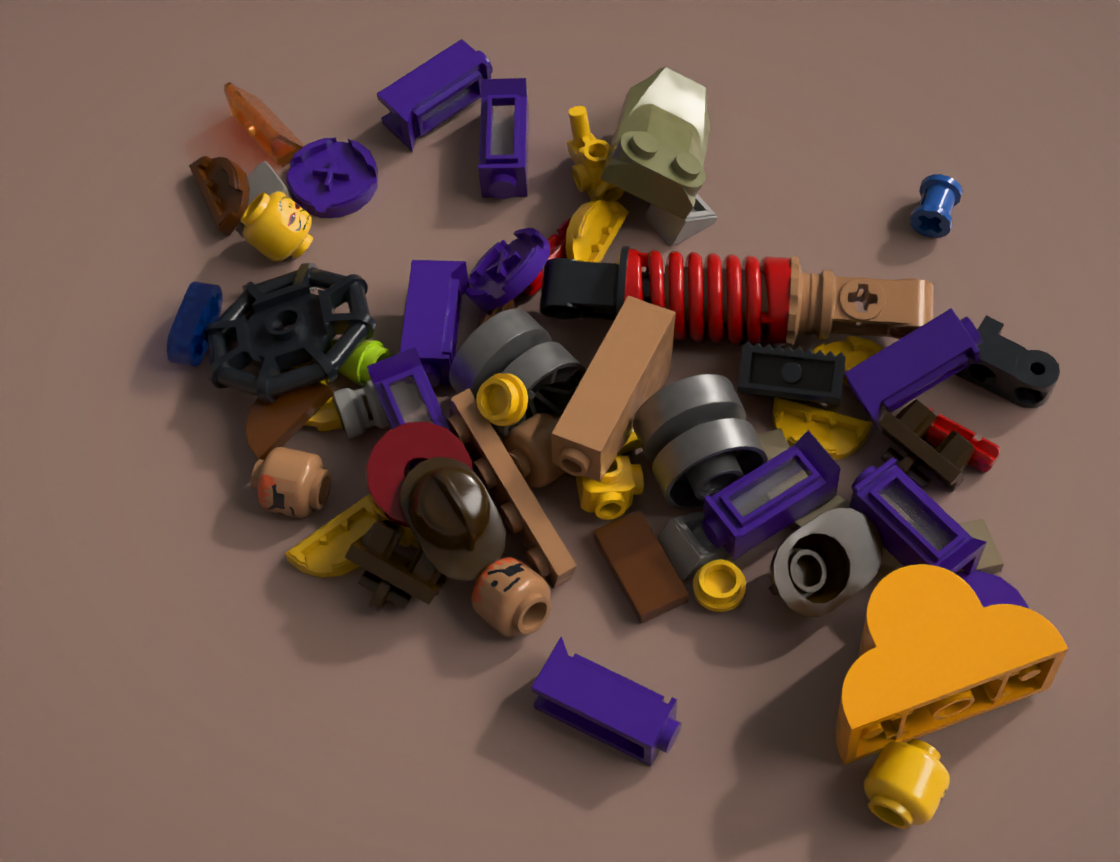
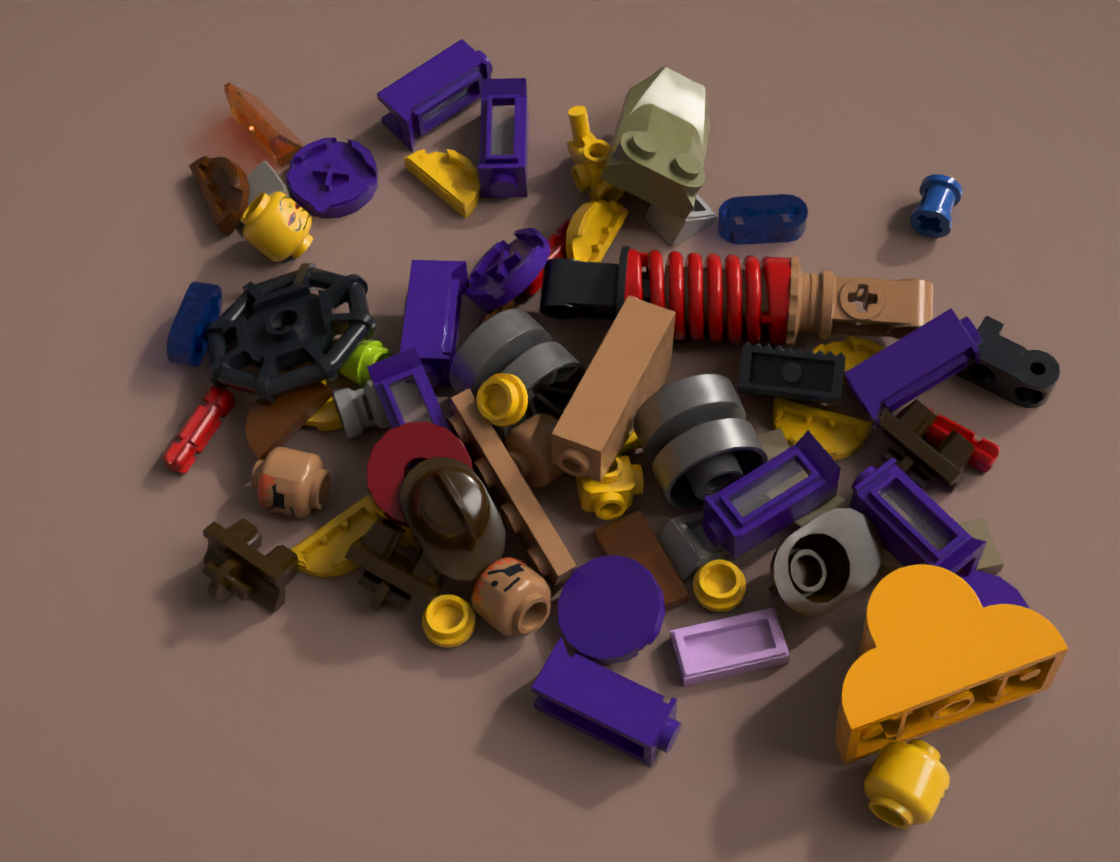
none -> red axle [162,385,235,474]
none -> dark brown hips [203,518,298,613]
none -> yellow tile [404,149,481,219]
none -> yellow plate [422,594,476,648]
none -> dark purple tile [557,555,665,664]
none -> lavender tile [670,607,790,687]
none -> clear blue beam [718,194,808,245]

